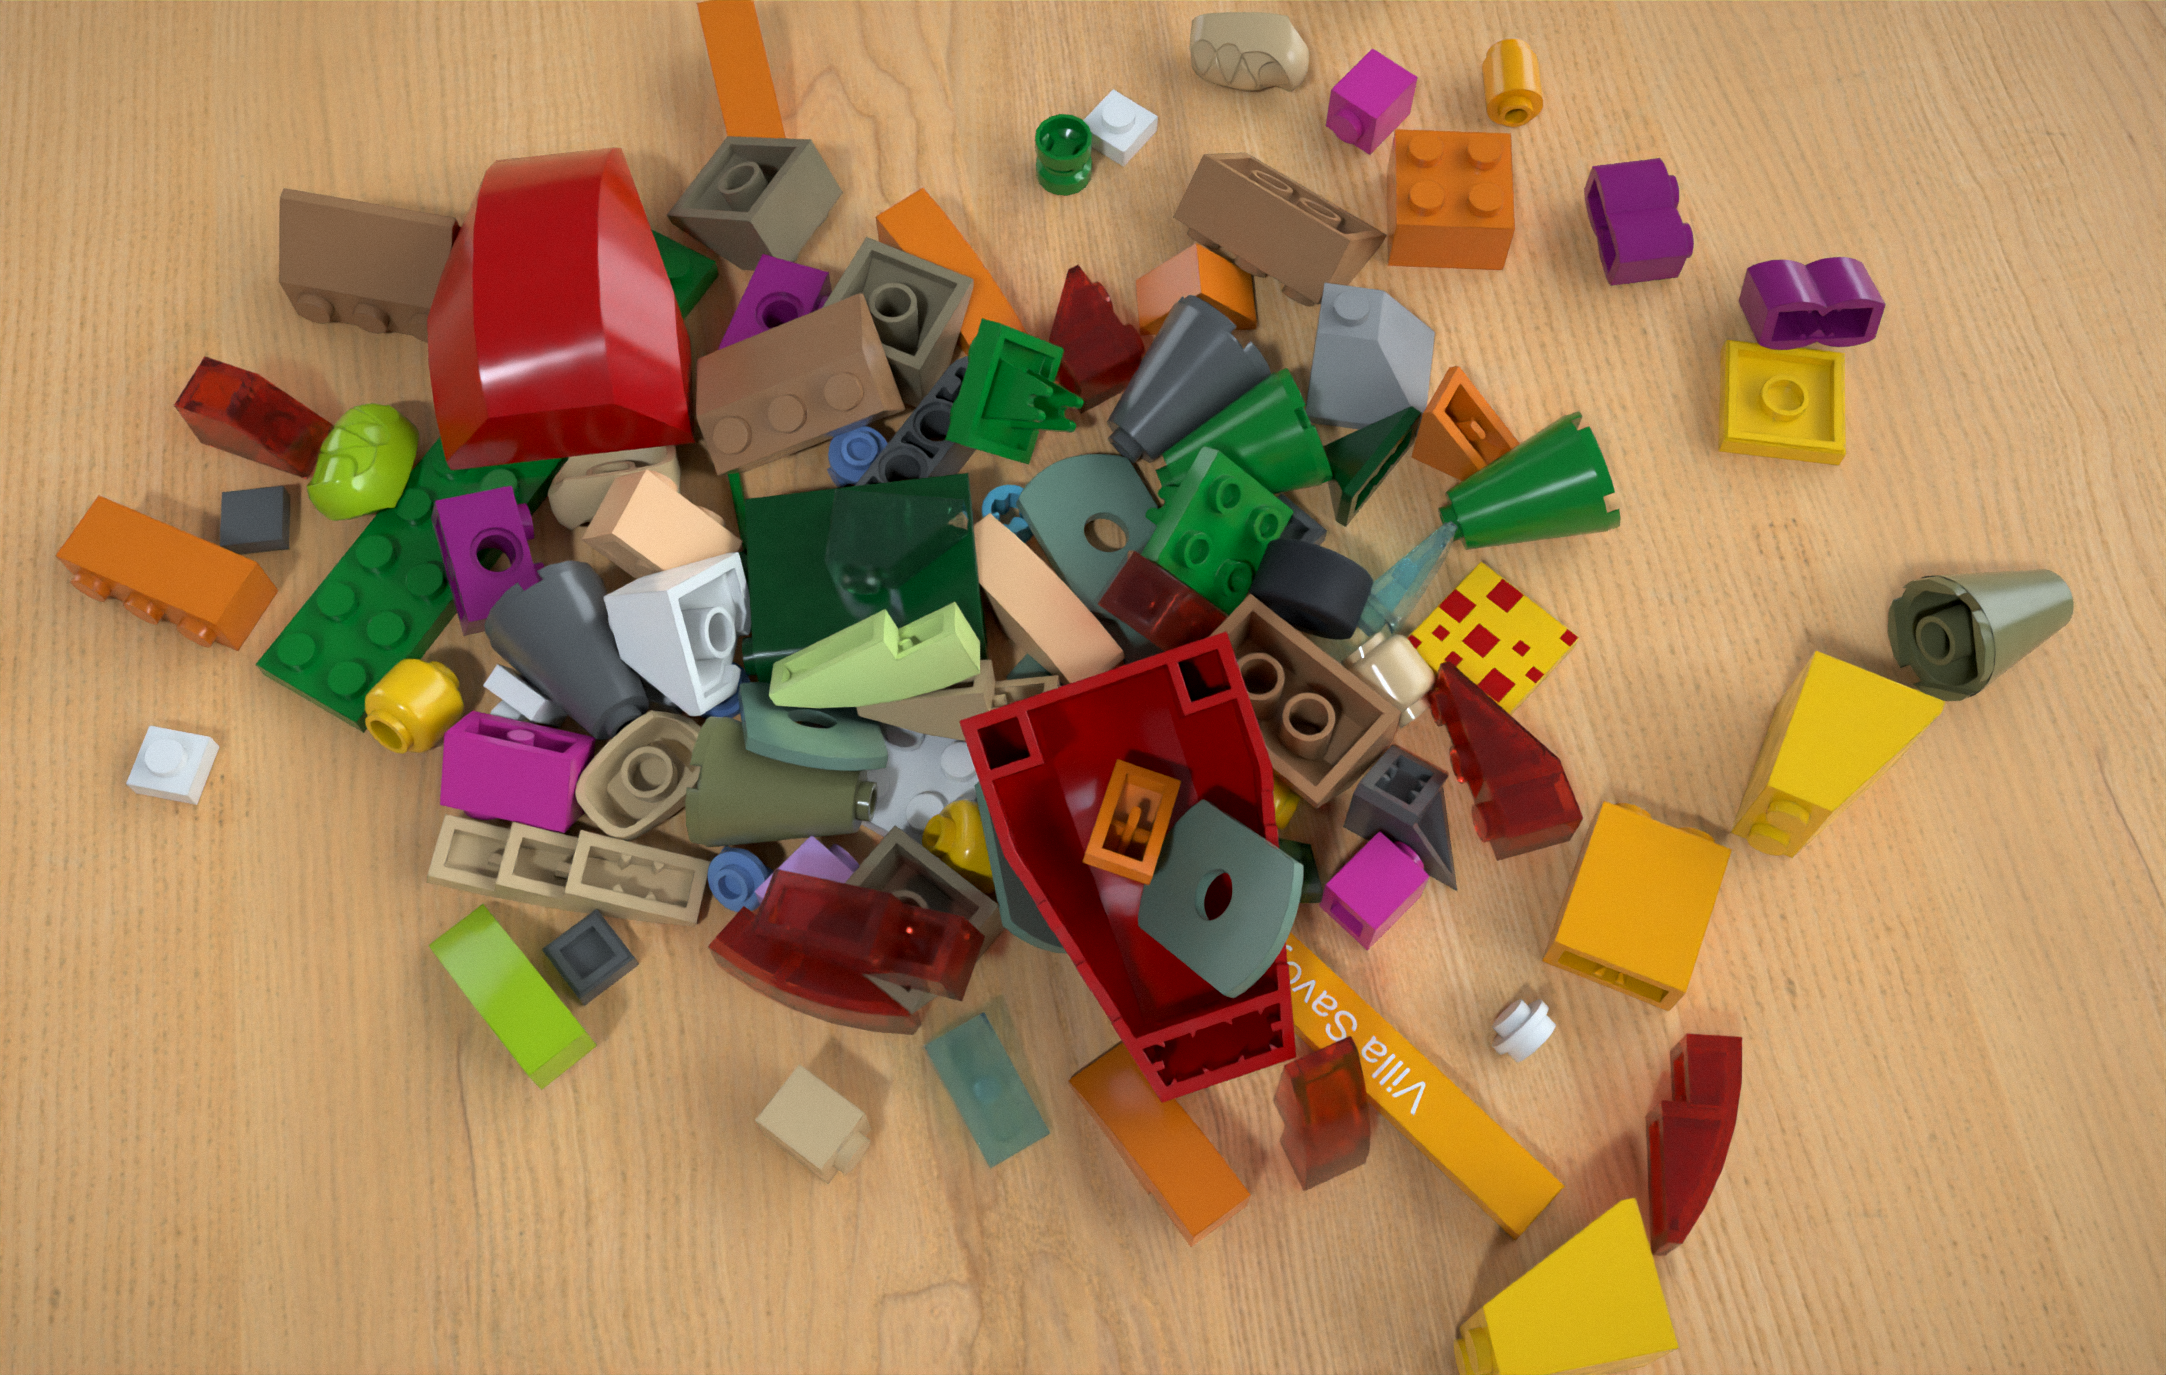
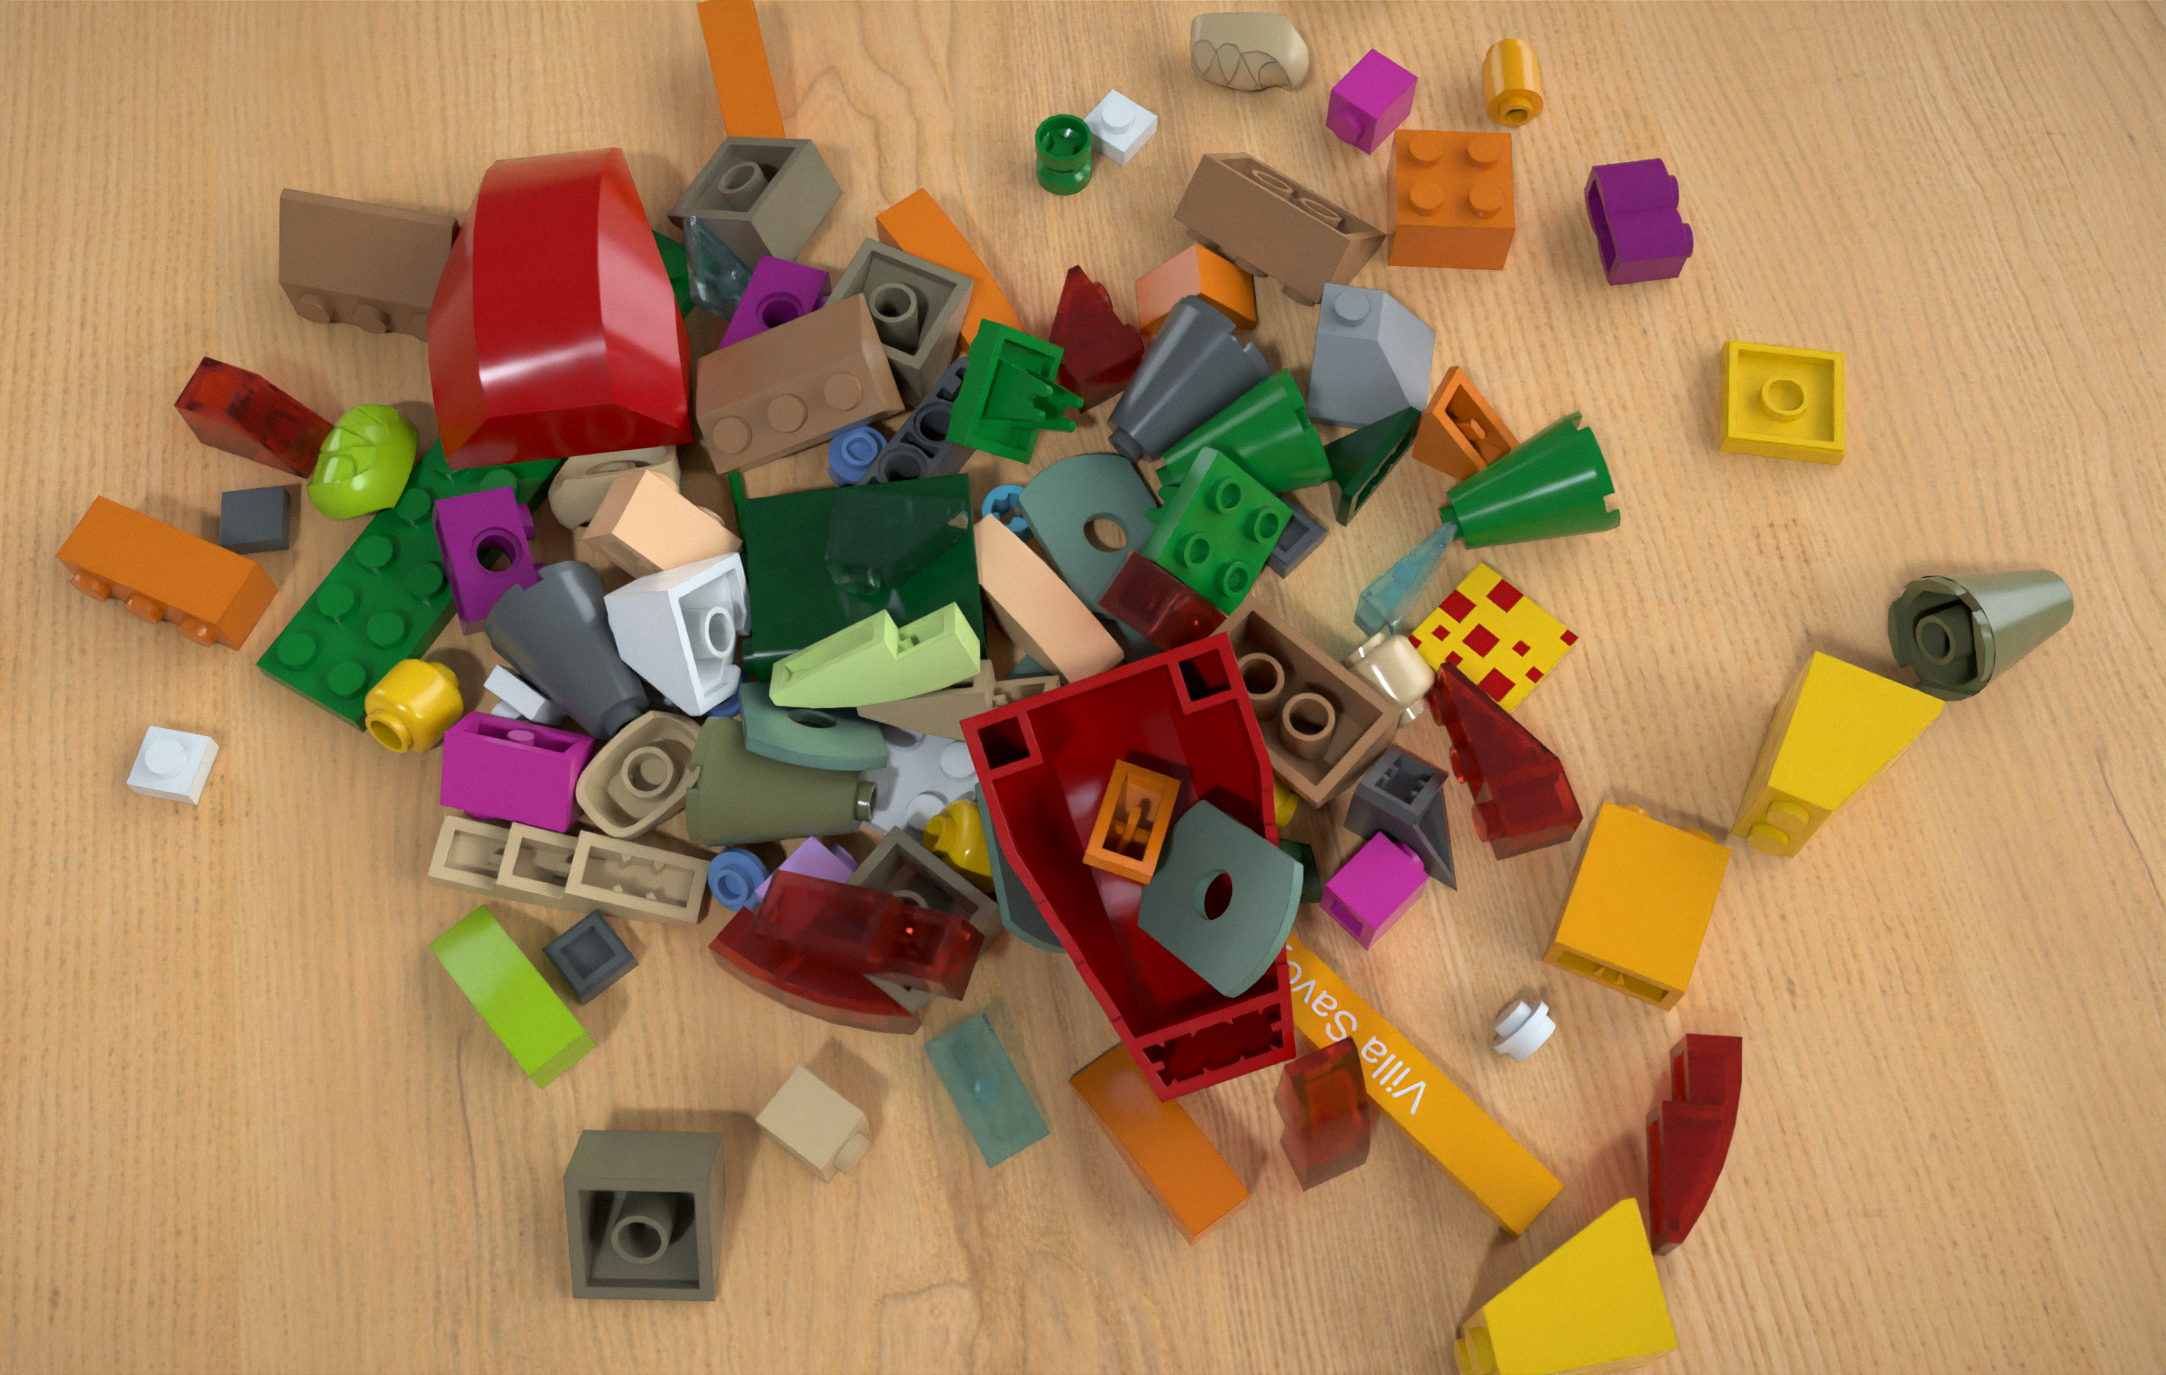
black tyre [1248,538,1374,640] -> none
magenta brick [1739,257,1886,350] -> none
none -> dark tan slope [563,1130,726,1301]
none -> clear light blue piece [683,215,754,323]

